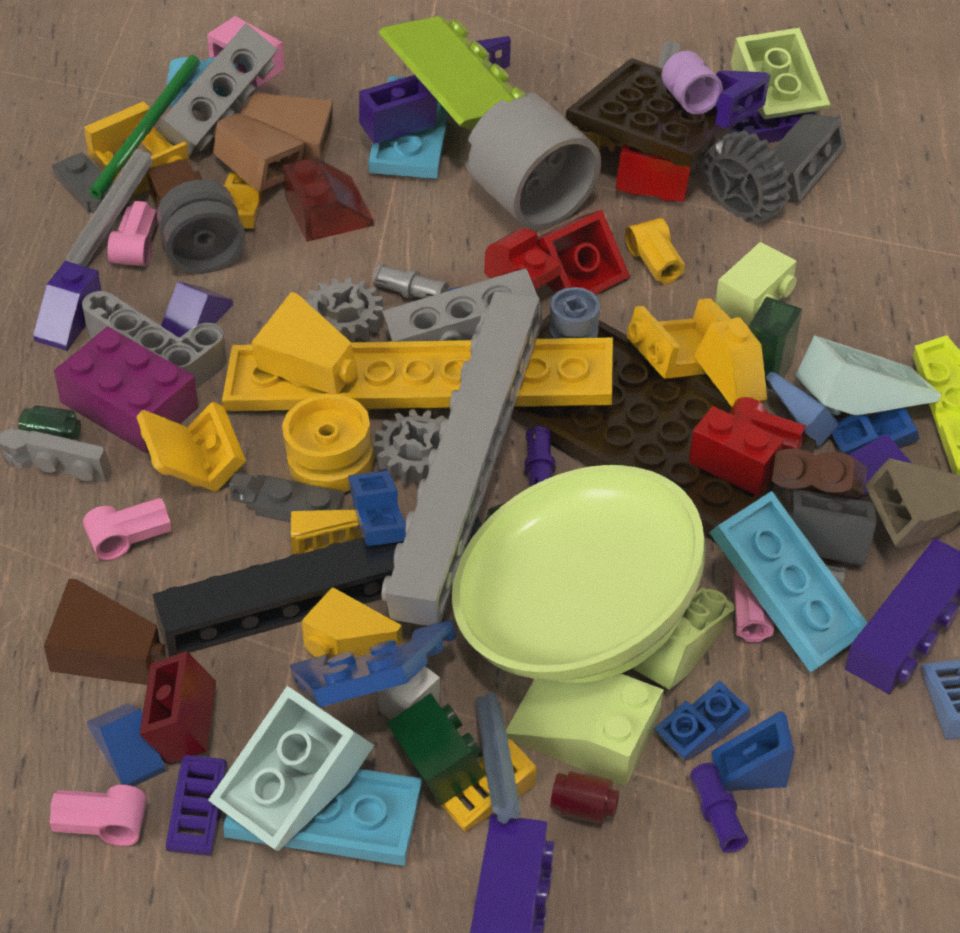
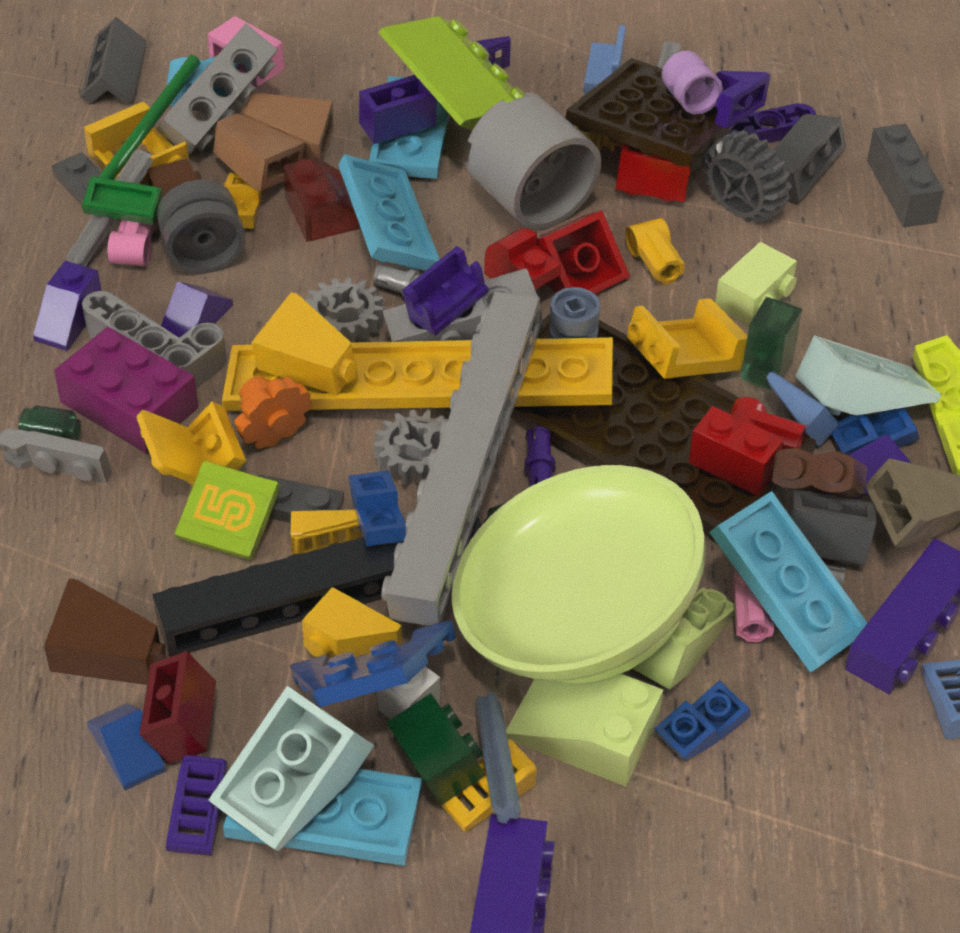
bright pink piece [49,785,147,846] -> none
bright pink piece [83,498,172,561] -> none
yellow wheel [282,393,375,493] -> none
dark red brick [550,771,620,825] -> none
dark purple pin [690,763,749,853] -> none
yellow slope [693,317,767,407] -> none
blue slope [711,711,795,792] -> none
yellowish green slope [731,28,830,119] -> none
none -> dark grey panel [80,17,146,104]
none -> green tile [82,176,163,225]
none -> lime tile [174,461,281,561]
none -> orange plant [235,376,312,449]
none -> medium azure plate [338,154,440,271]
none -> dark purple hinge [402,246,489,336]
none -> medium blue panel [584,25,626,93]
none -> dark grey brick [867,124,944,228]

